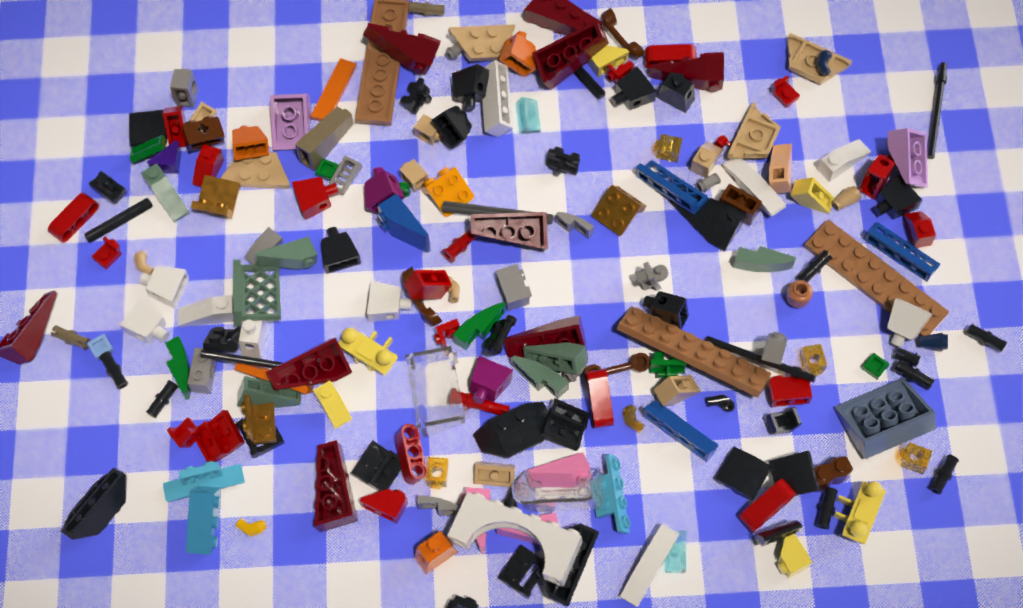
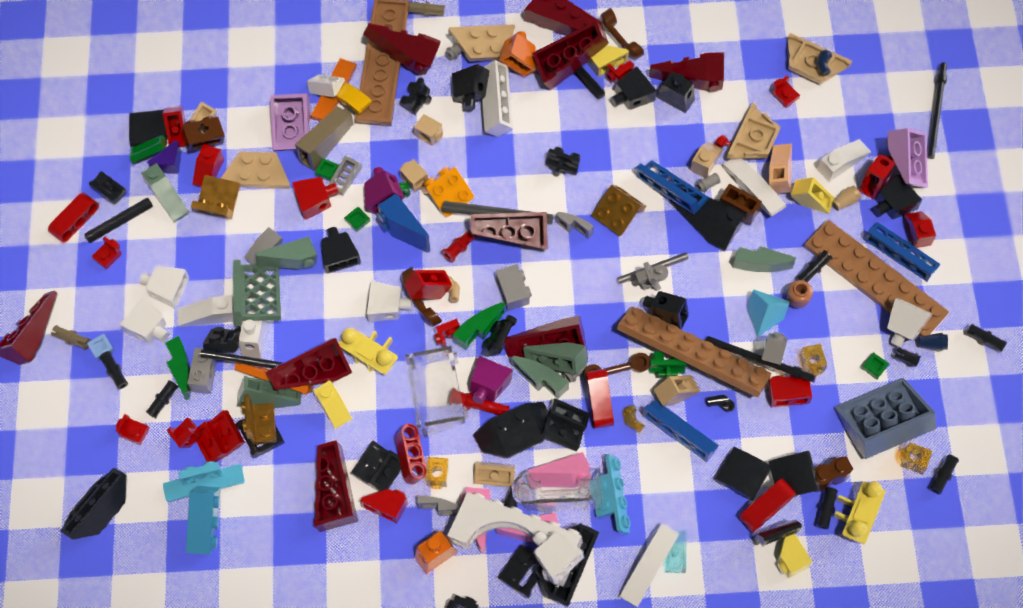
tan arm [134,251,155,275] -> none
light grey brick [170,68,199,108] -> none
orange torso [232,125,269,160] -> none
yellow arm [235,518,267,537] -> none
black torso [431,105,472,148] -> none
clear light blue slope [515,97,541,134] -> none
red beam [644,44,697,68] -> none
clear yellow brick [654,134,683,163] -> none
black bracket [766,407,802,435] -> none
black pin [894,360,935,390] -> none
none -> red bracket [116,414,150,445]
none -> white slope [307,74,345,97]
none -> yellow slope [335,83,372,115]
none -> green tile [344,207,371,233]
none -> white torso [533,531,584,585]
none -> flat silver bar [616,252,689,285]
none -> medium azure slope [747,289,790,337]

